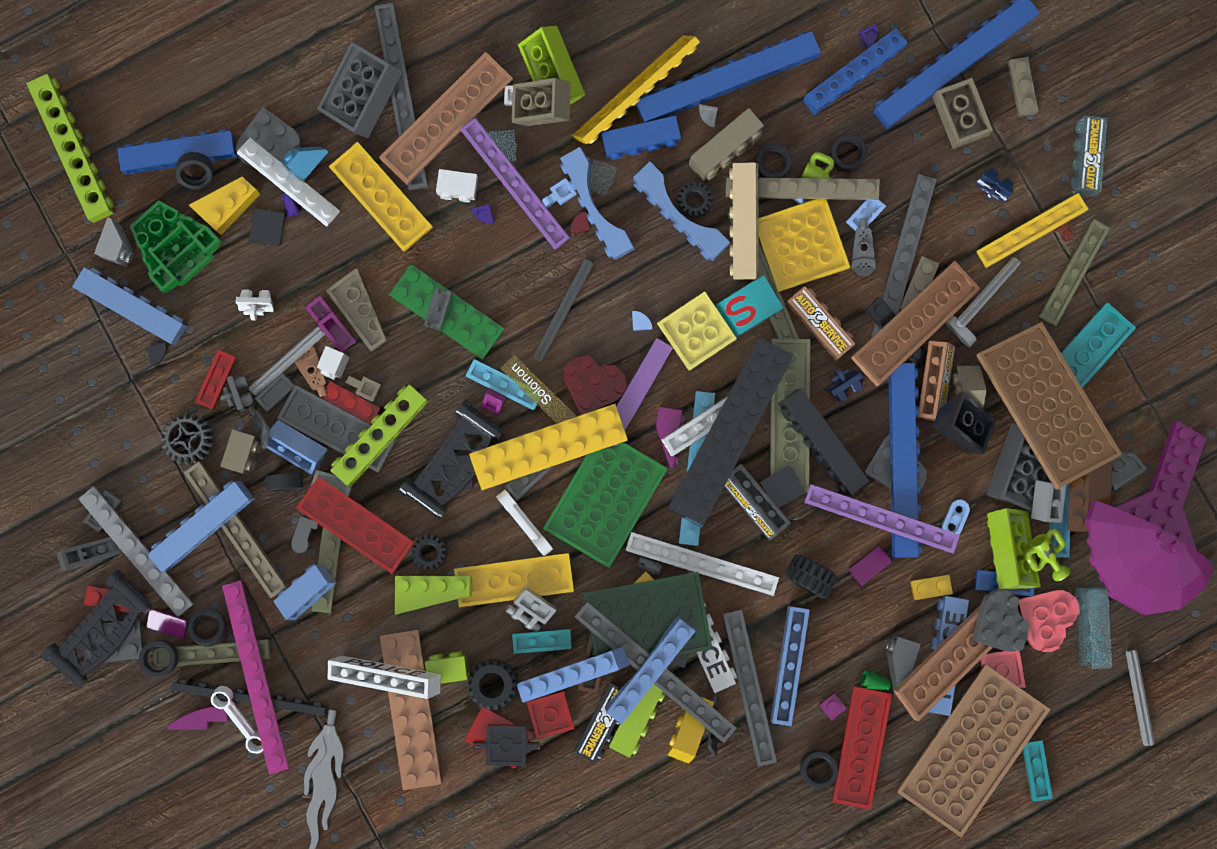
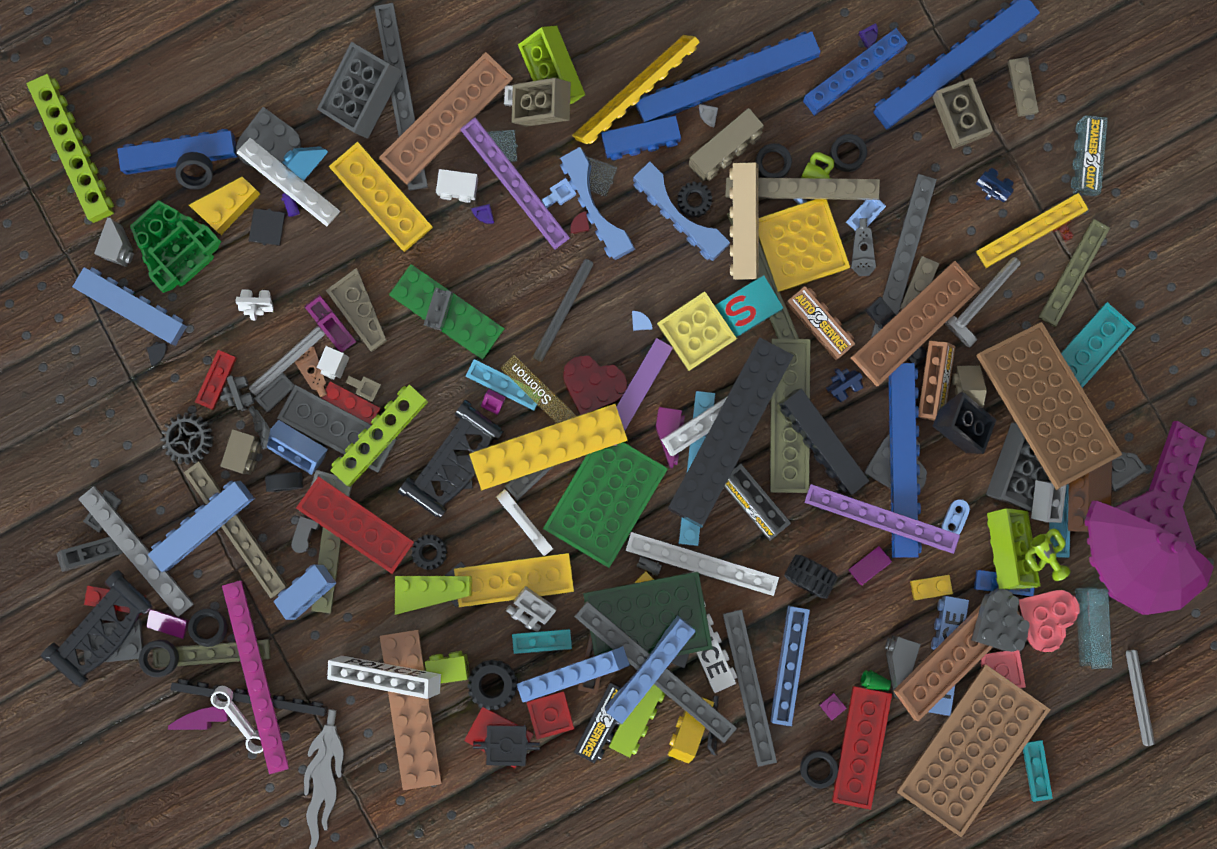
black piece [760,466,805,508] -> none

